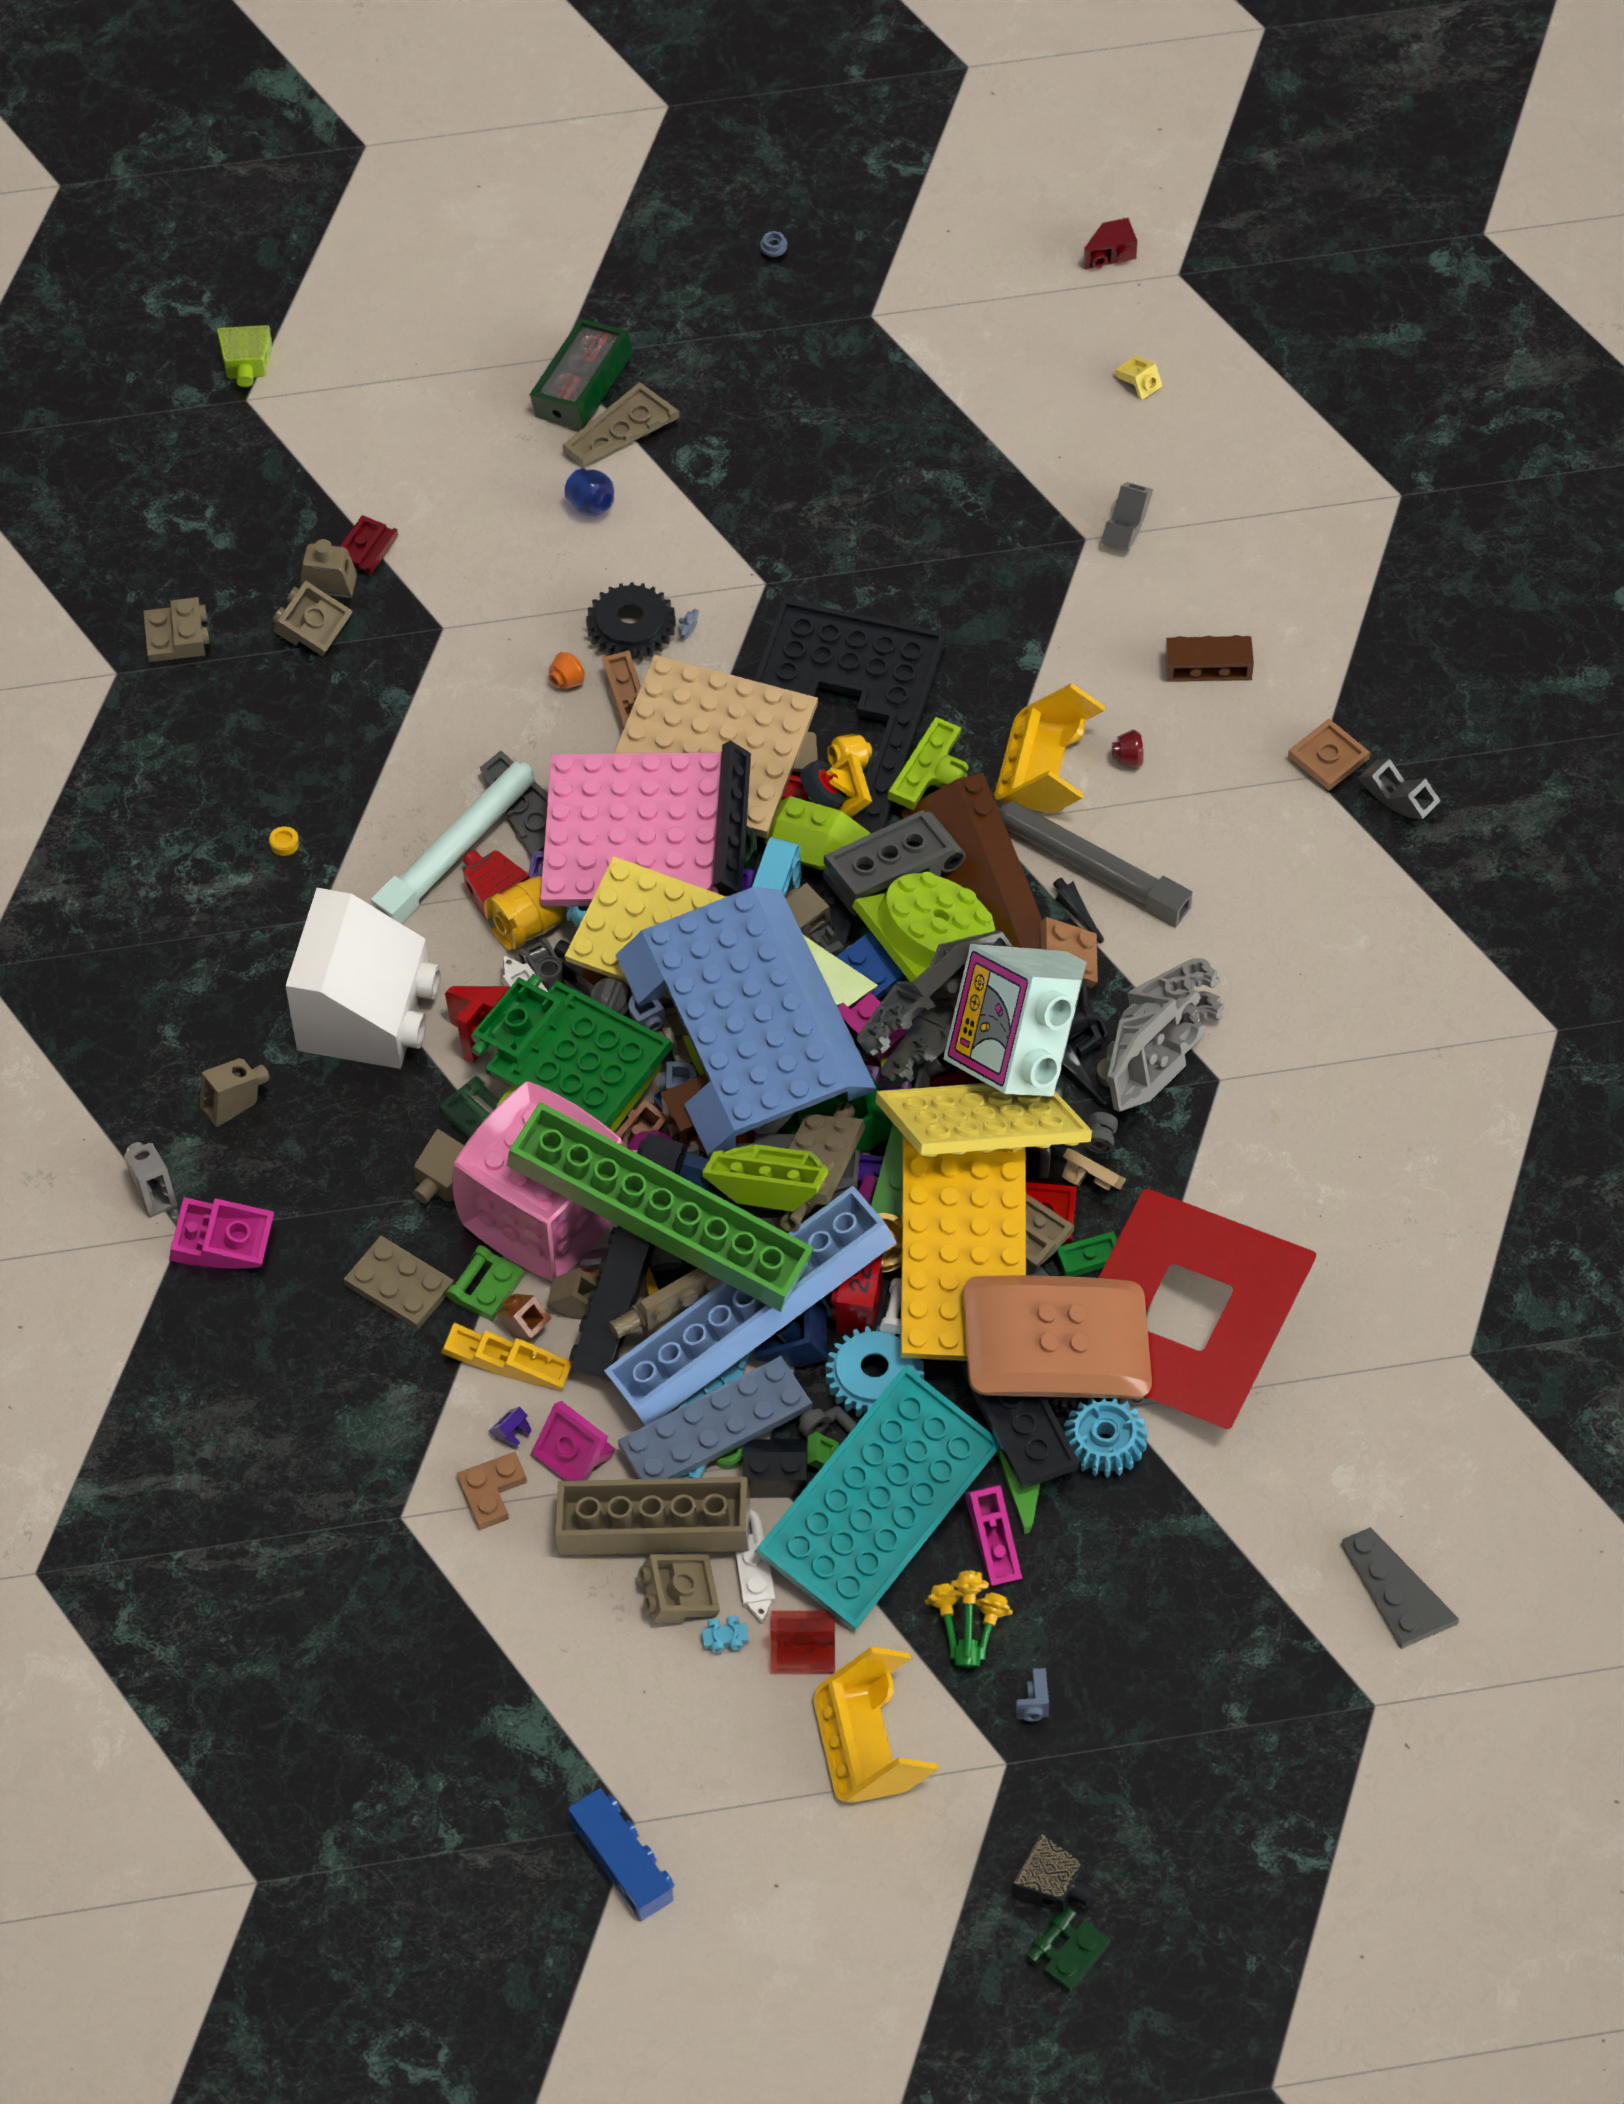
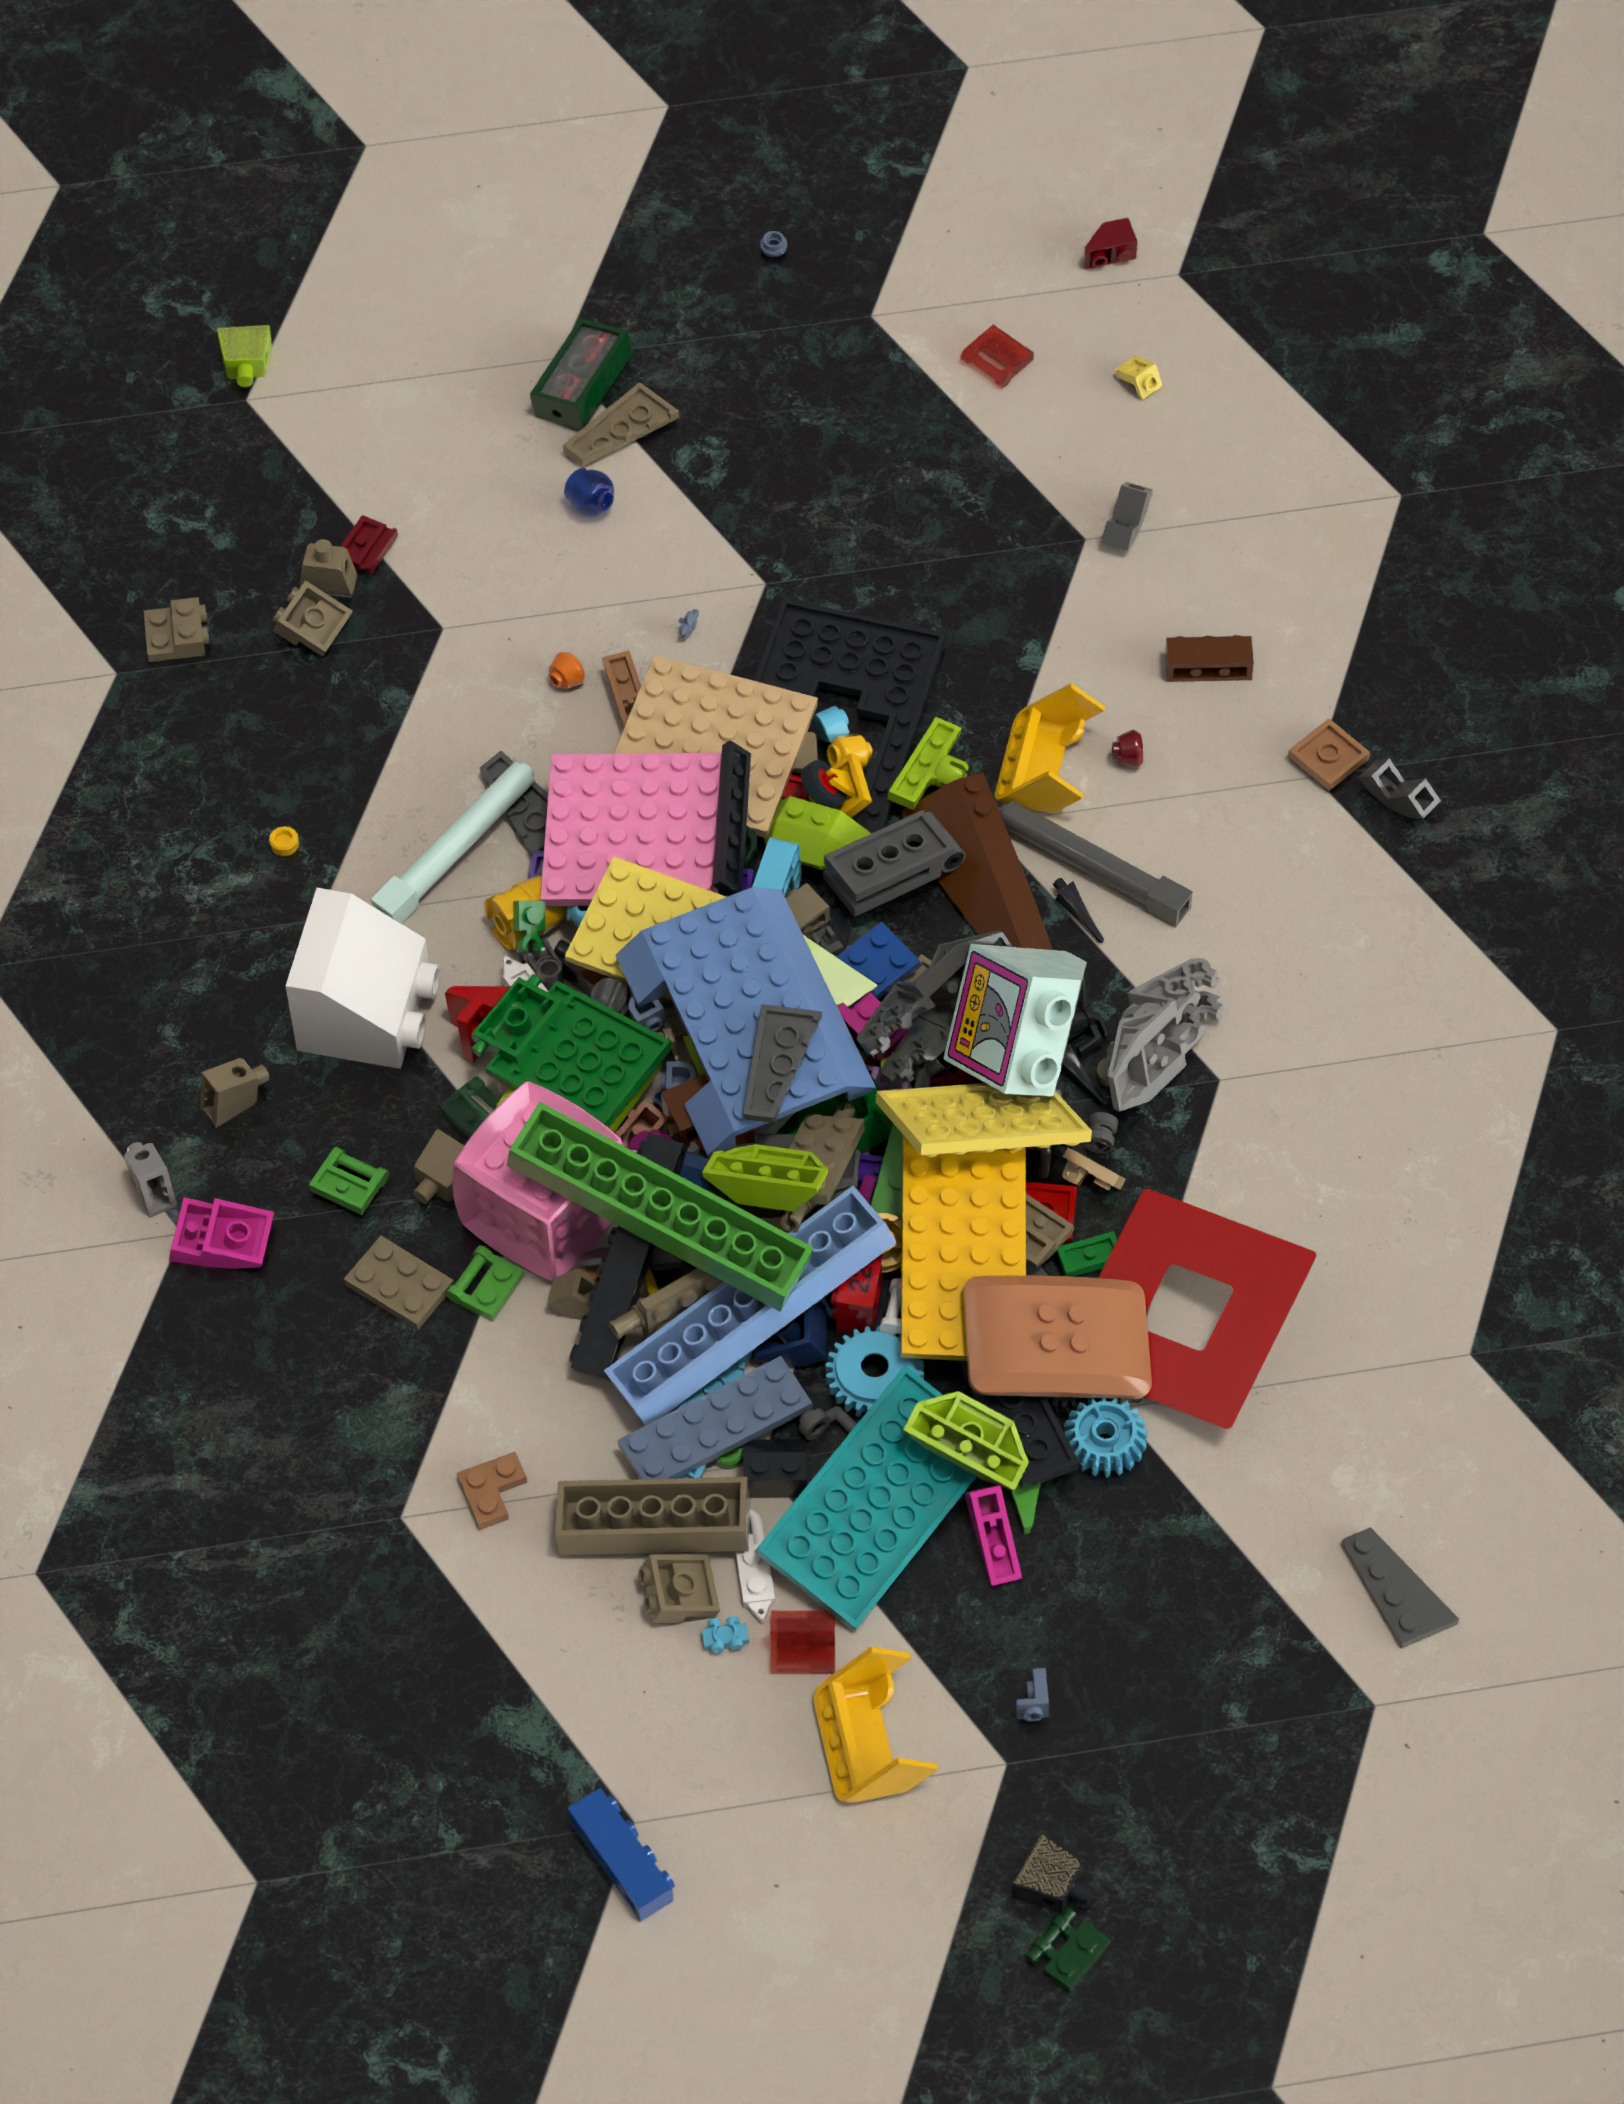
yellow slope [441,1323,572,1390] -> none
red torso [463,850,530,920] -> none
dark purple tile [489,1406,532,1447] -> none
dark orange brick [496,1294,552,1339] -> none
dark pink bracket [531,1401,616,1481] -> none
black gear [586,582,676,661] -> none
bright green plate [807,1432,839,1470] -> none
lime piece [852,872,995,982] -> none
plant [925,1570,1013,1668] -> none
medium nougat plate [1040,917,1098,988] -> none
none -> bright green plate [309,1147,389,1215]
none -> green plate [513,901,546,952]
none -> dark grey wing [743,1004,822,1123]
none -> medium azure plate [812,706,850,743]
none -> lime wedge [902,1391,1029,1491]
none -> clear red plate [960,324,1034,388]

